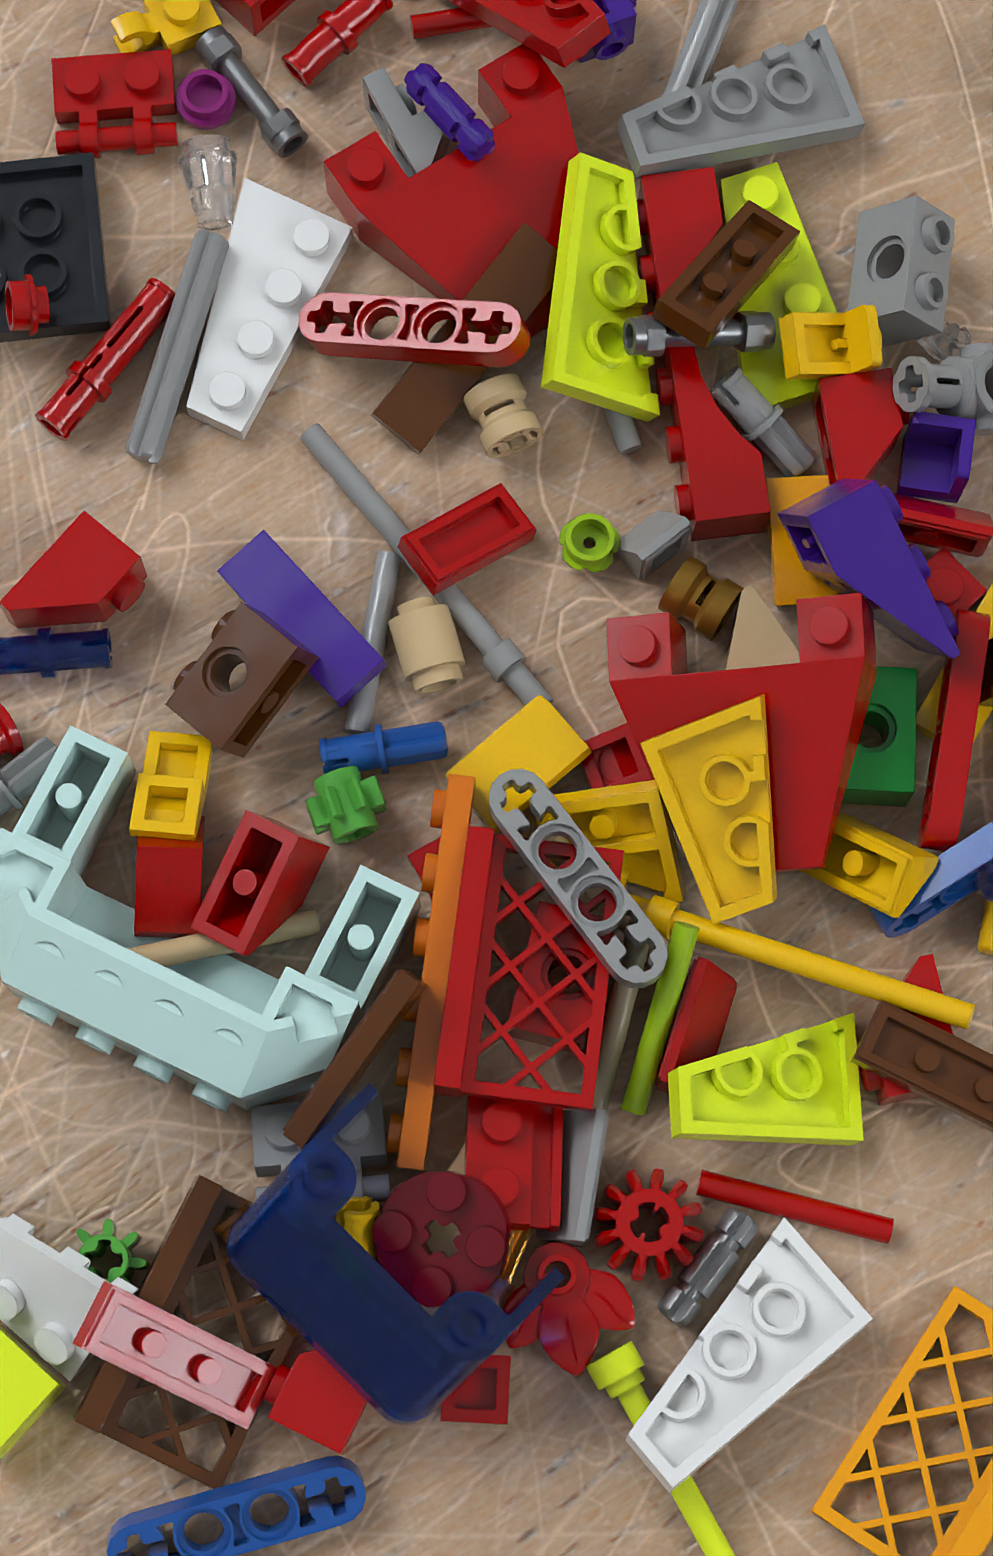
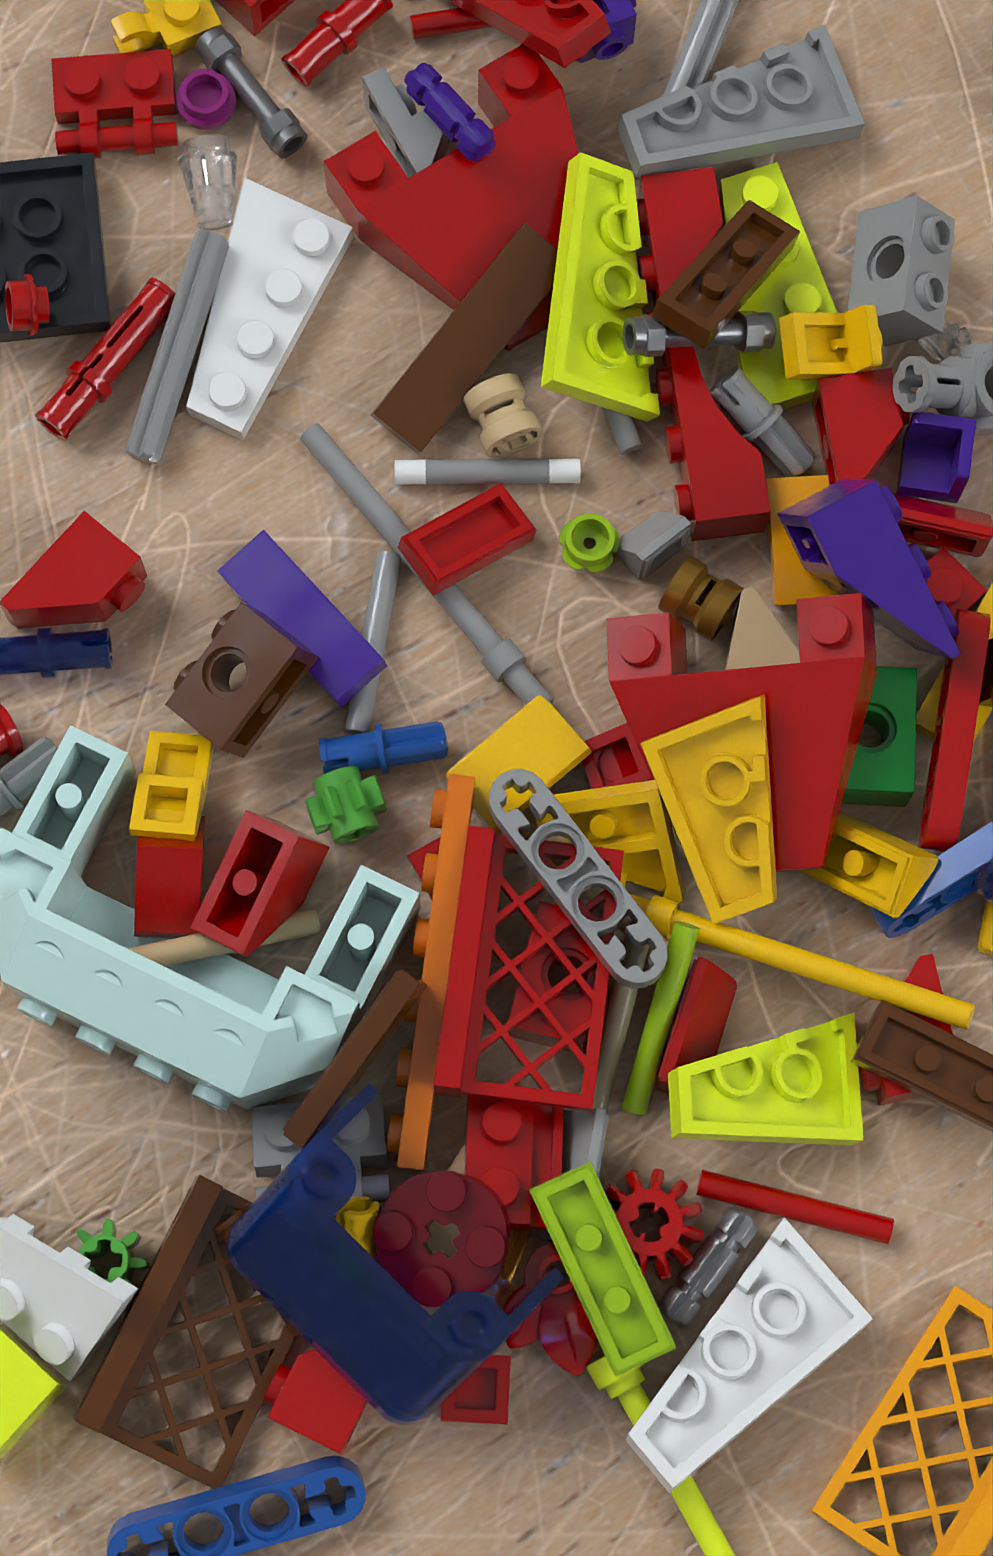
tile [72,1281,278,1430] -> none
red beam [298,292,531,368] -> none
tan brick [388,597,465,695] -> none
none -> light grey bar [395,459,581,485]
none -> lime tile [529,1161,676,1377]

